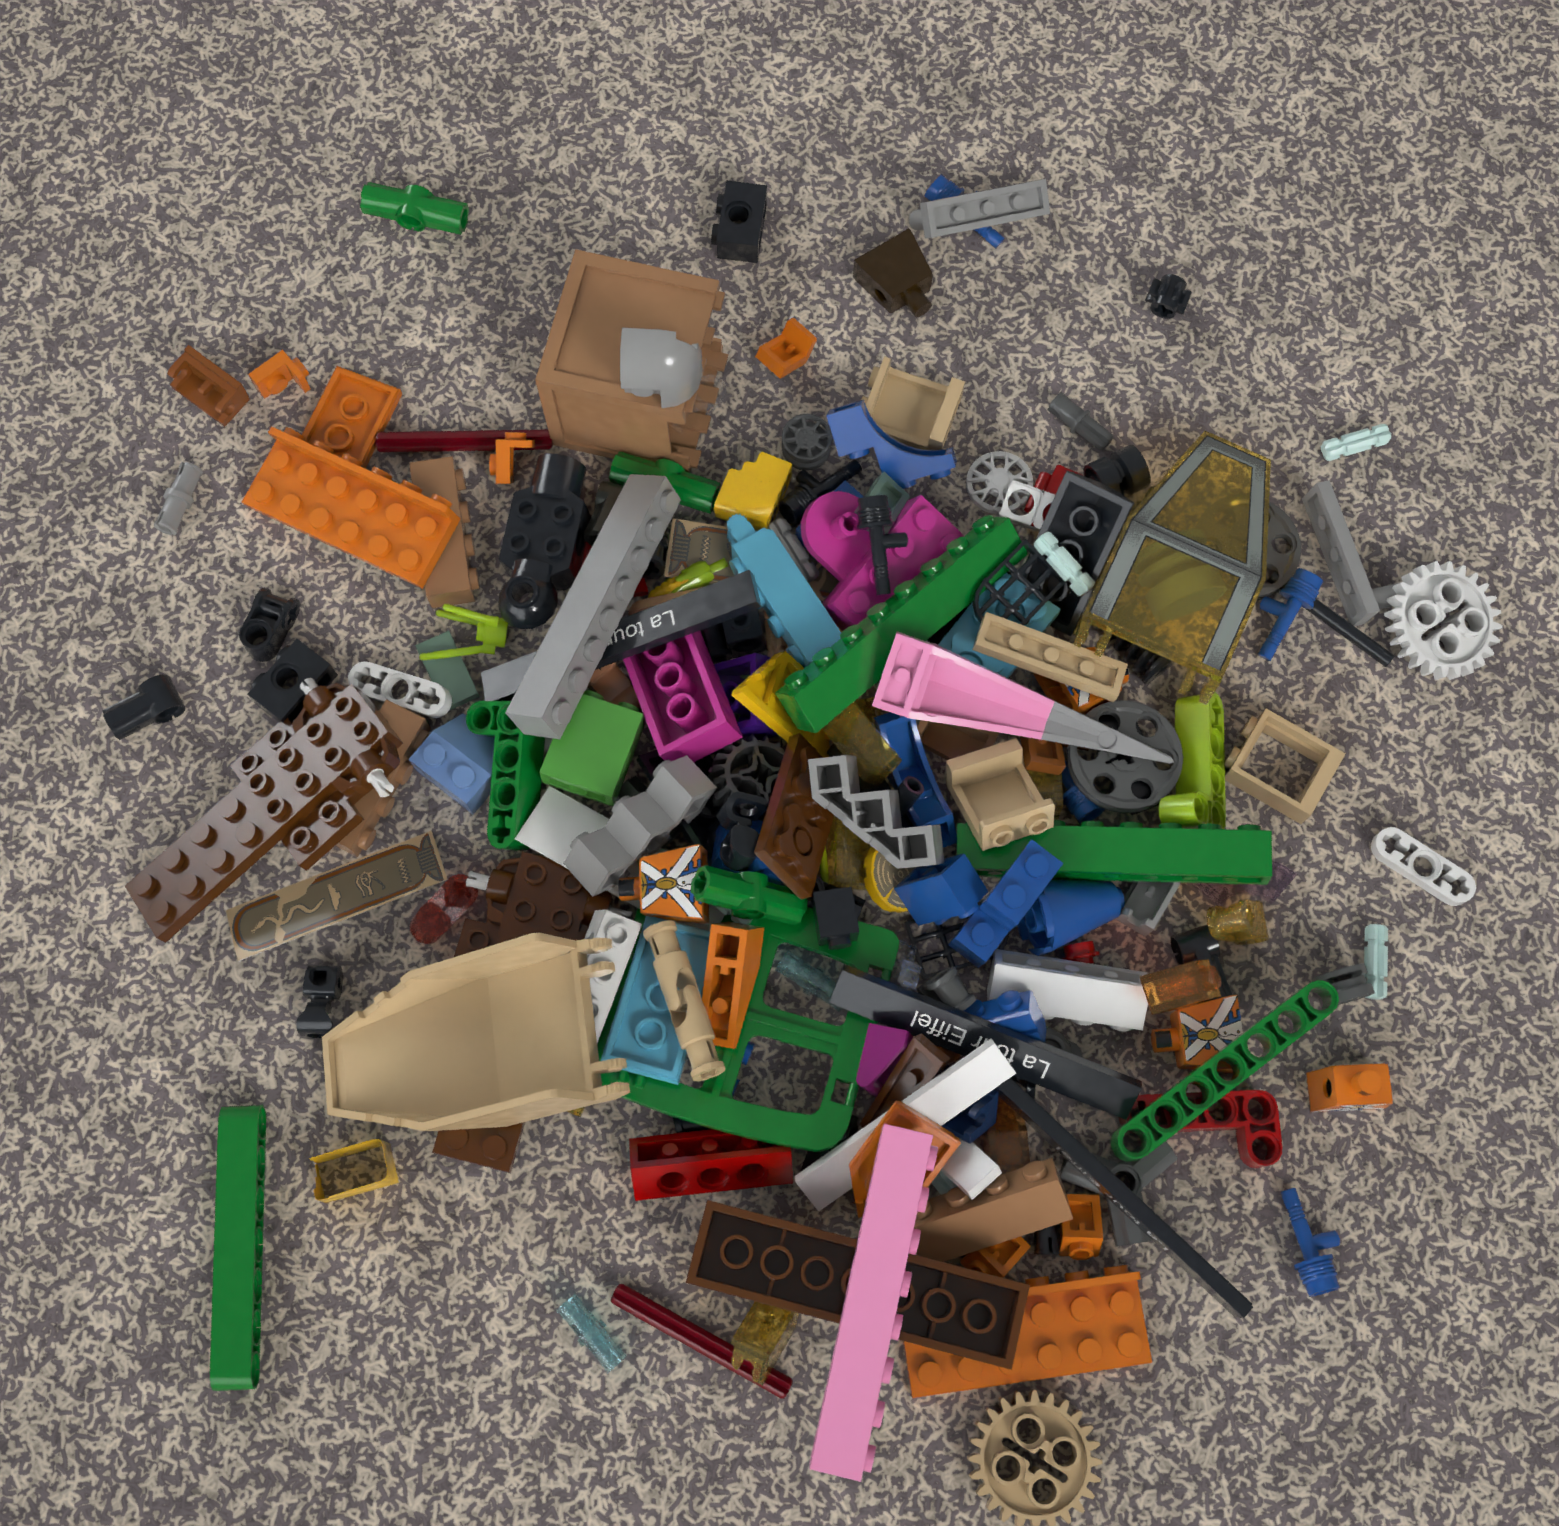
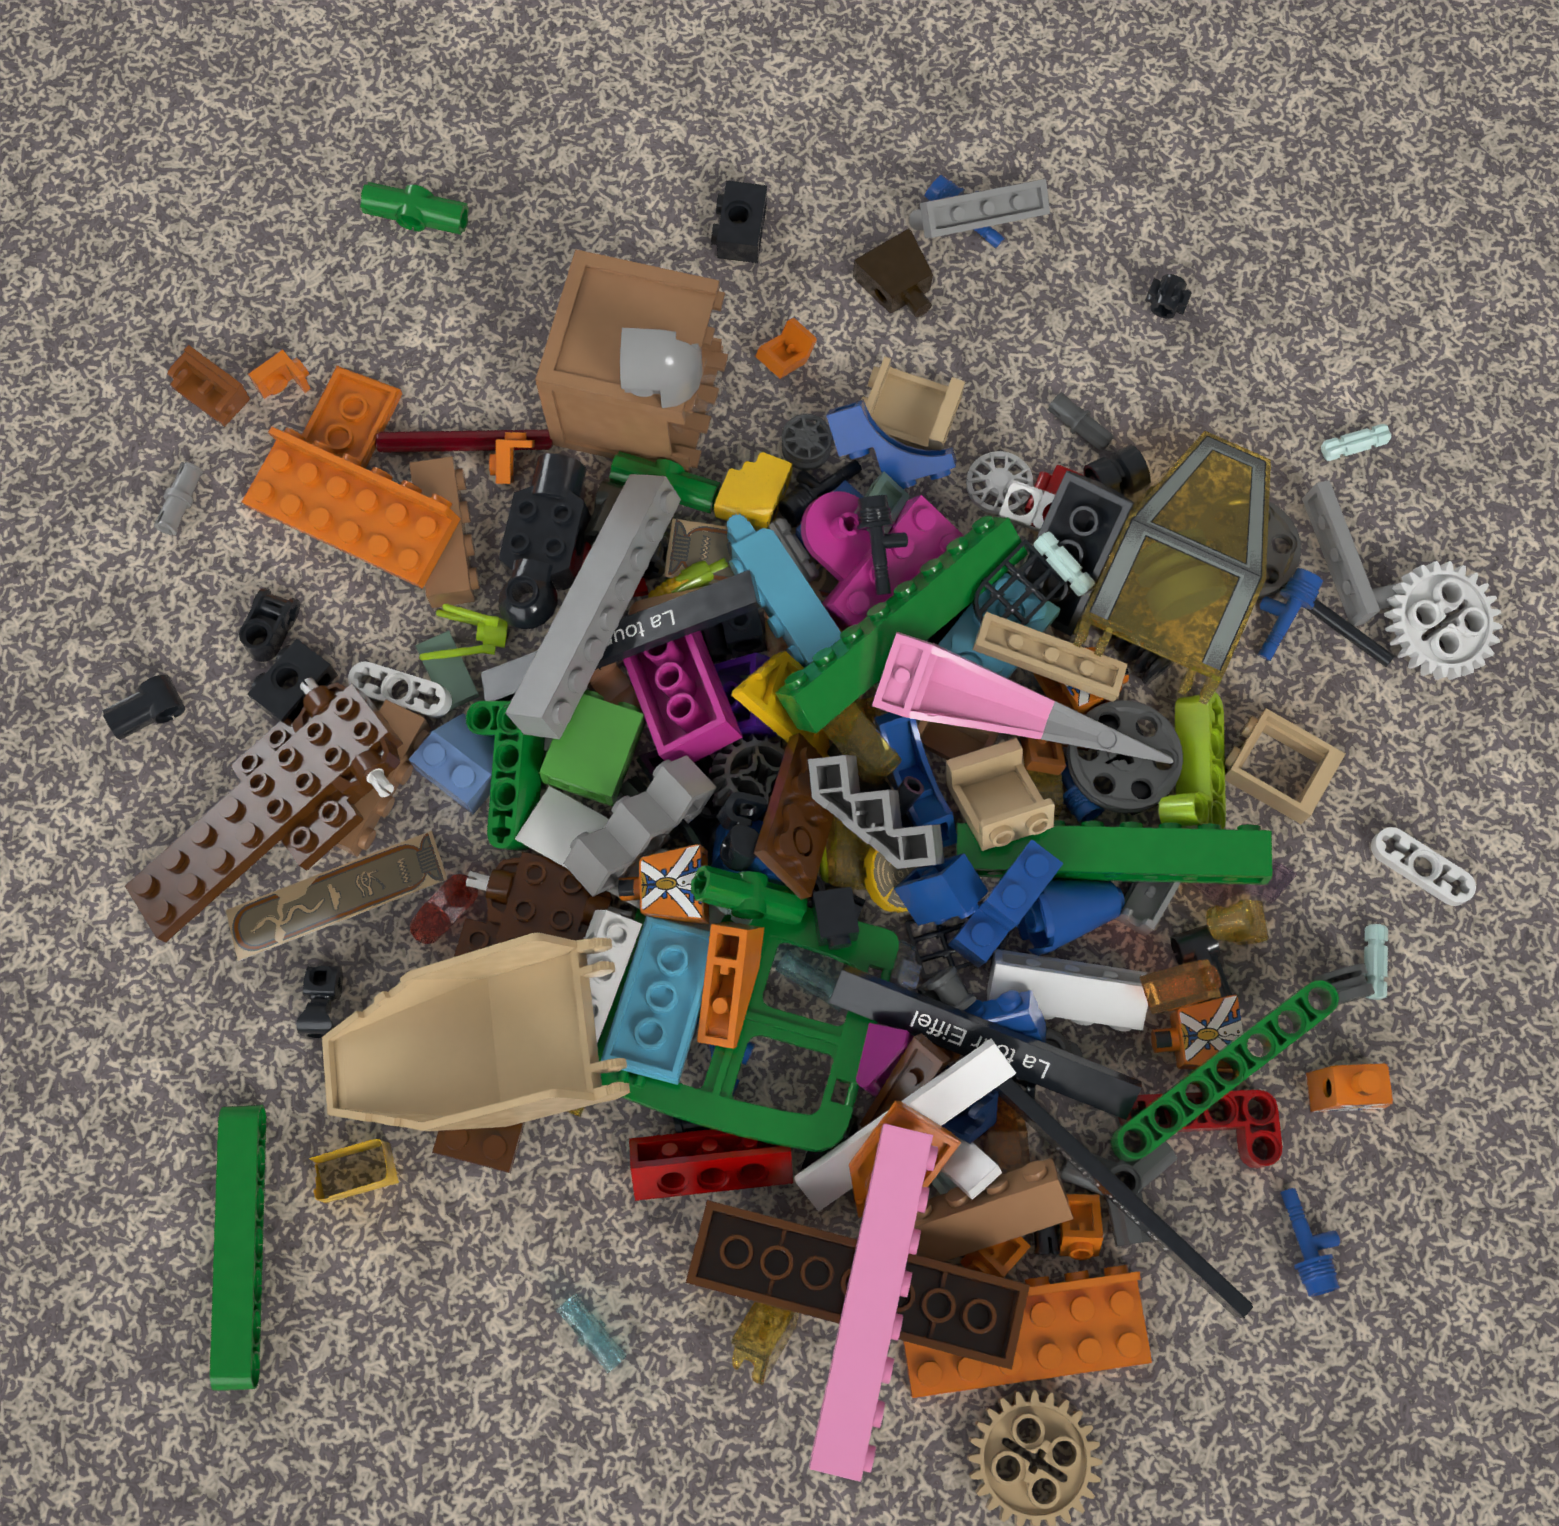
dark red axle [611,1284,793,1399] -> none
tan piece [643,920,726,1081] -> none
red plate [1063,941,1100,964] -> none

